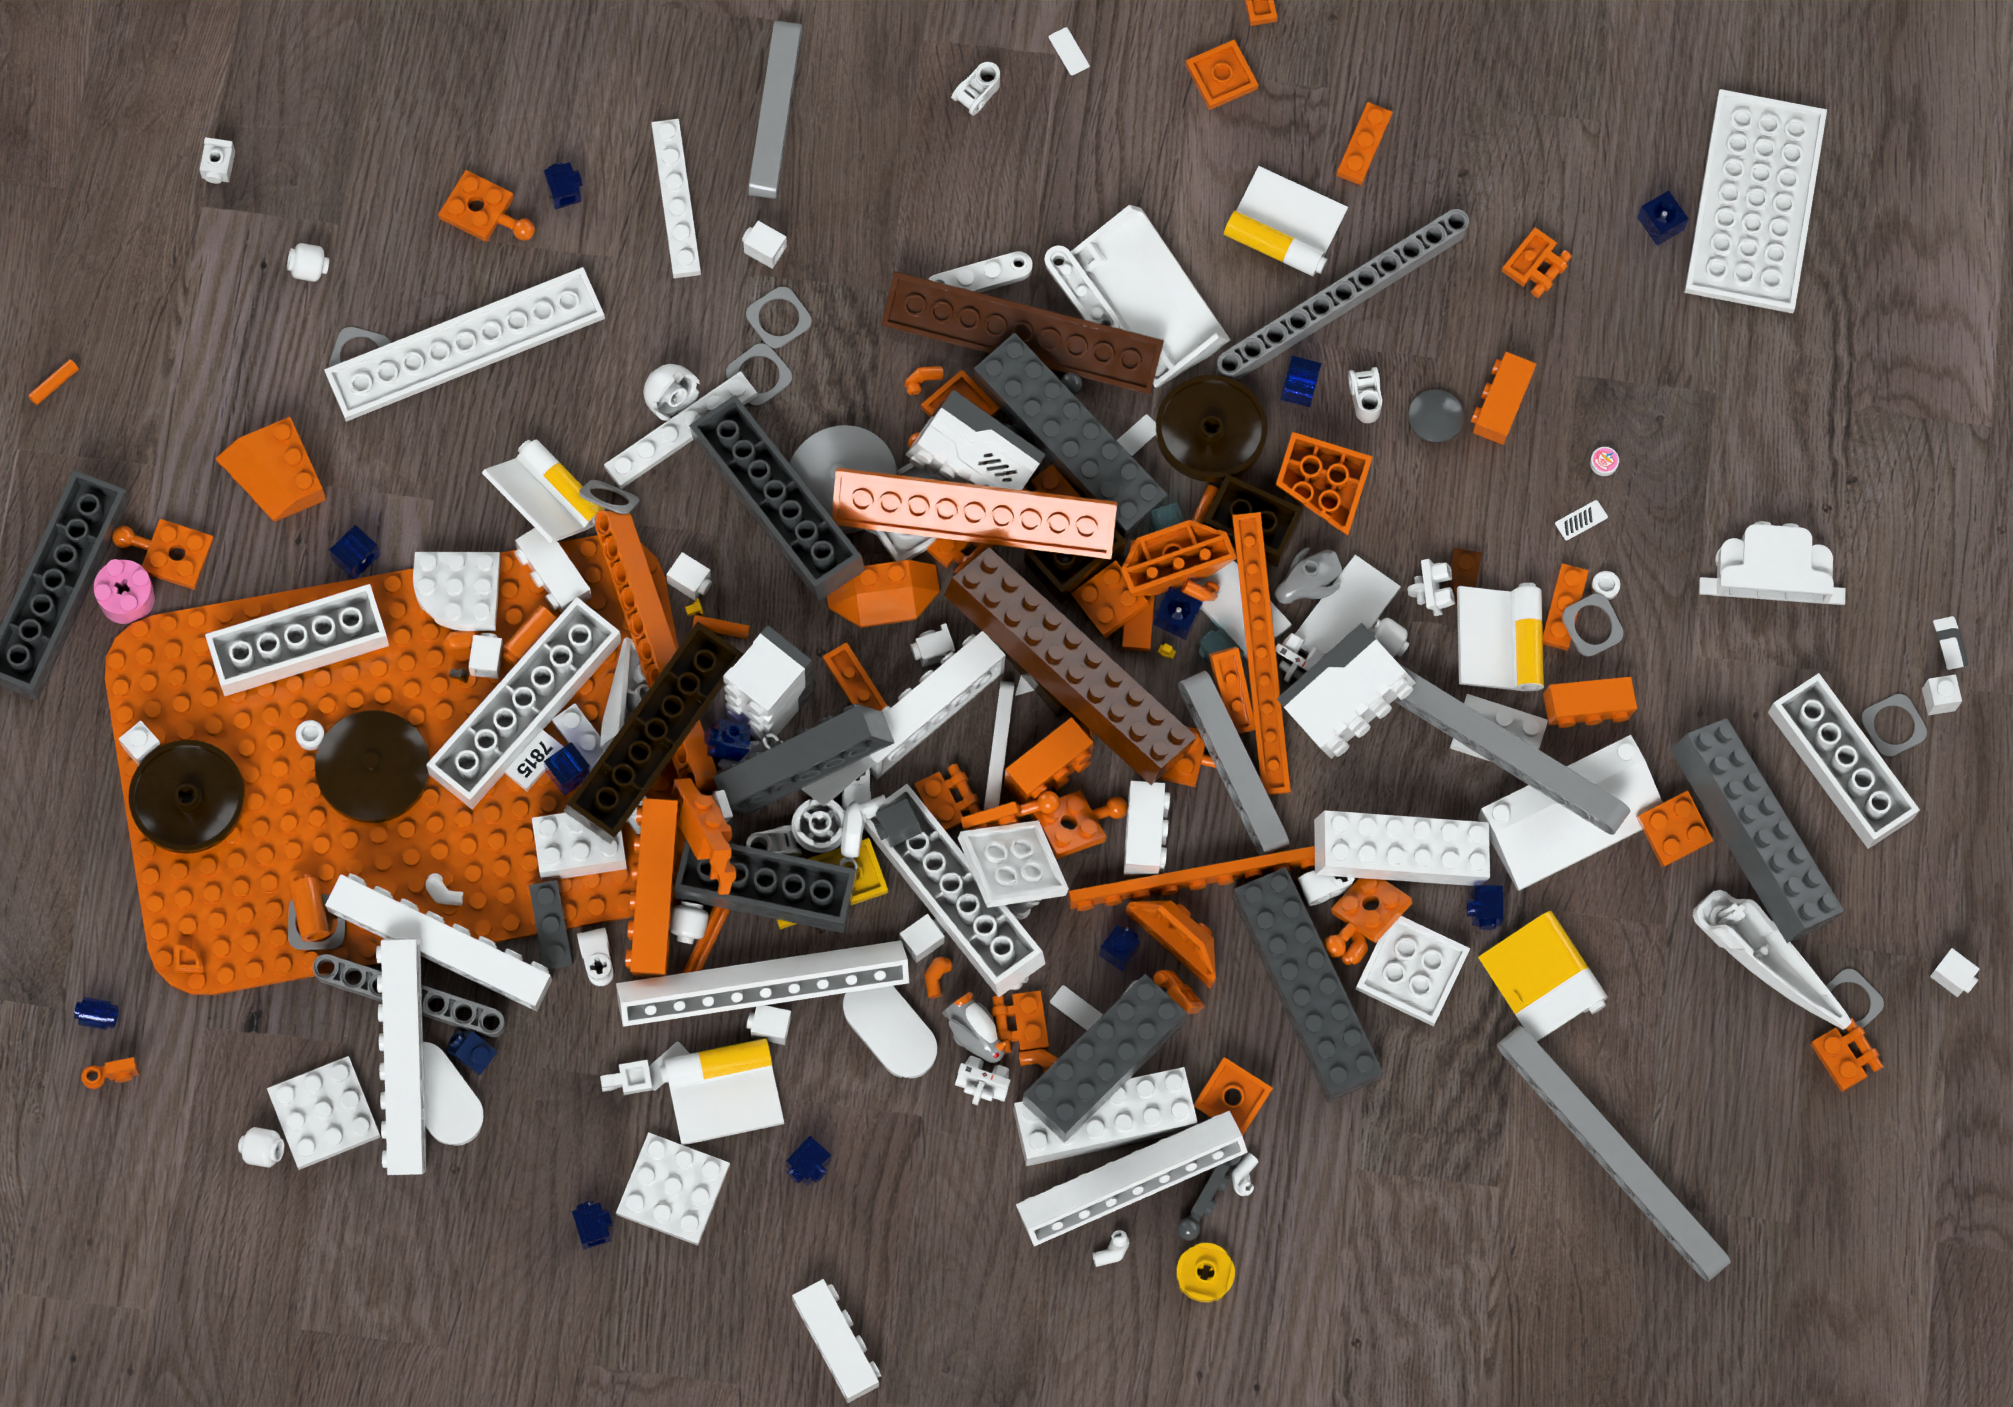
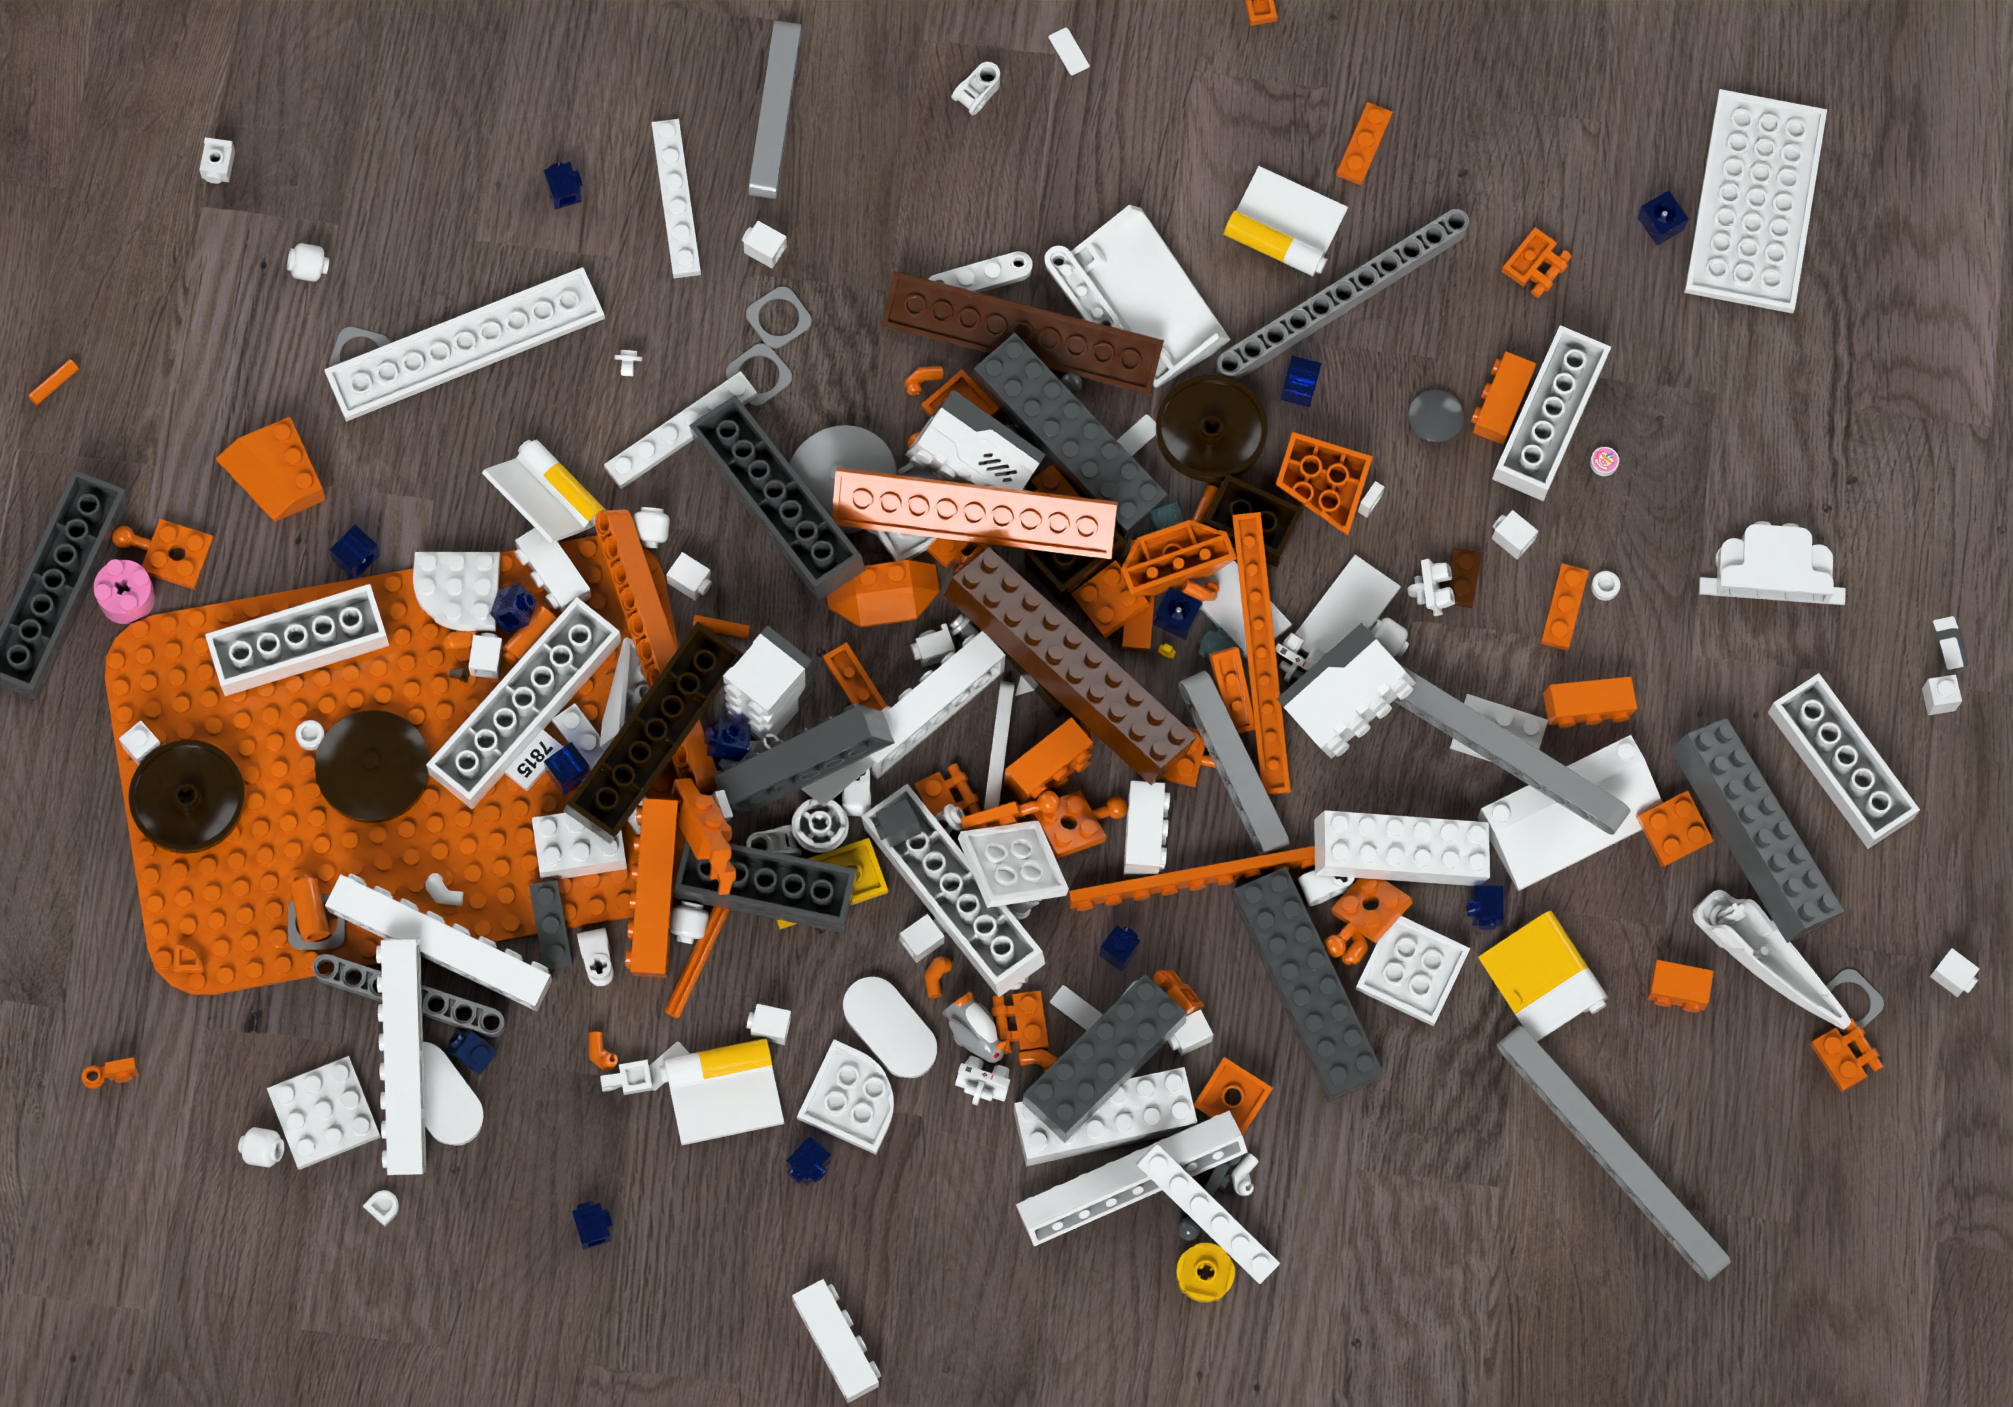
clear blue brick [74,997,119,1030] -> none
orange plate [438,170,535,242] -> none
light grey piece [579,480,640,514] -> none
white brick [616,940,909,1027] -> none
white plate [616,1132,730,1246] -> none
white cylinder [643,364,700,421] -> none
yellow piece [685,598,704,616] -> none
white arm [839,794,888,871] -> none
white arm [1092,1230,1129,1267] -> none
orange wedge [1125,900,1216,989] -> none
orange plate [1185,39,1259,110] -> none
light grey animal [1274,547,1342,604] -> none
white piece [1348,367,1382,423] -> none
white door [1457,583,1544,691] -> none
white sticker [1555,500,1608,540] -> none
light grey piece [1562,593,1623,657] -> none
light grey piece [1861,694,1927,757] -> none
none -> white tile [363,1190,399,1227]
none -> clear blue brick [490,583,537,633]
none -> orange arm [588,1032,618,1071]
none -> white plate [614,350,642,376]
none -> white head [633,507,670,548]
none -> white plate [797,1040,894,1155]
none -> white plate [935,804,965,834]
none -> white plate [949,614,979,641]
none -> white plate [1136,1142,1280,1284]
none -> white brick [1168,1010,1213,1056]
none -> white tile [1358,481,1385,518]
none -> white brick [1492,325,1611,501]
none -> white brick [1492,510,1538,560]
none -> orange brick [1647,960,1714,1013]

